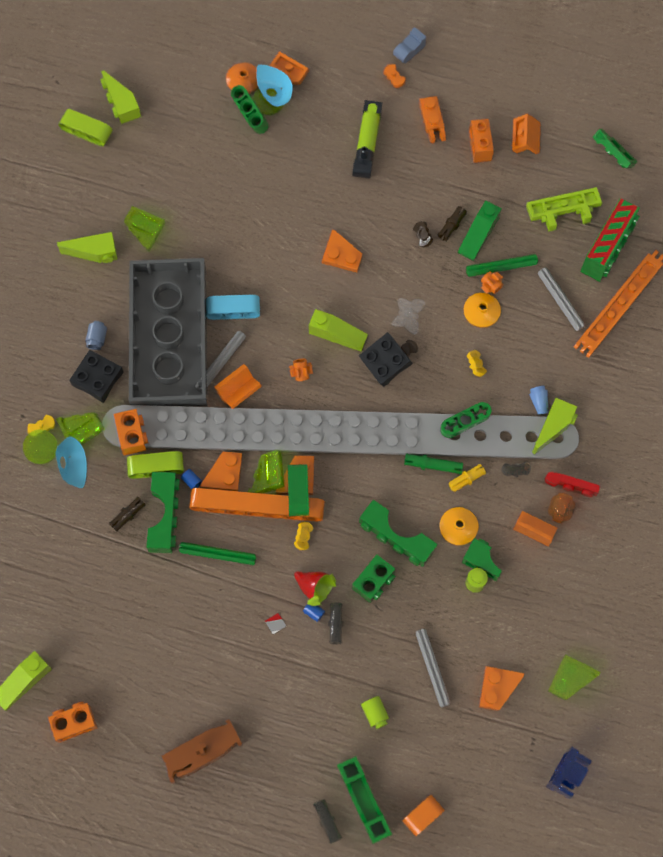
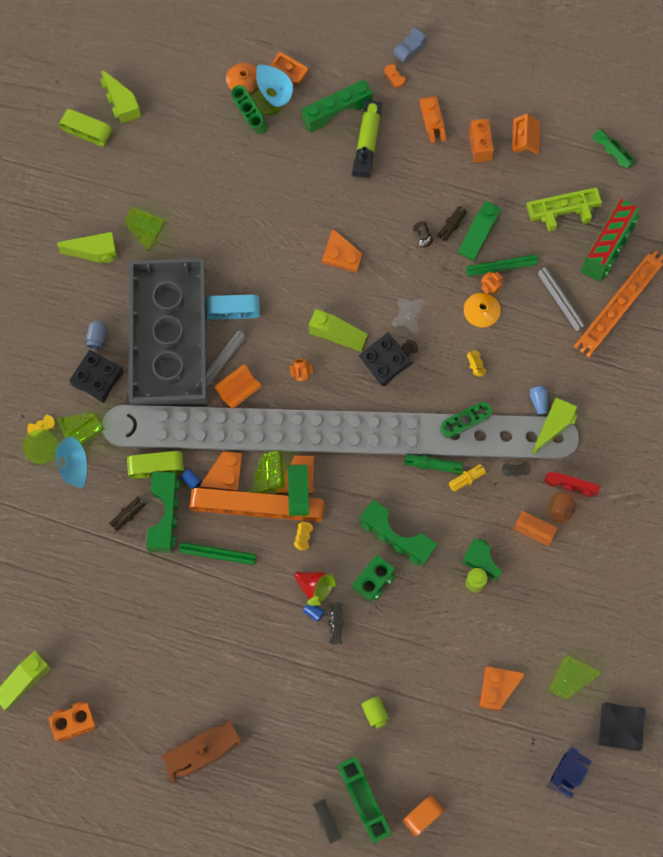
orange brick [114,409,148,456] -> none
light grey sticker [265,613,286,634] -> none
light grey axle [416,629,450,707] -> none
light orange dish [439,507,479,545] -> none
none -> green arch [301,79,373,133]
none -> black brick [599,702,646,751]

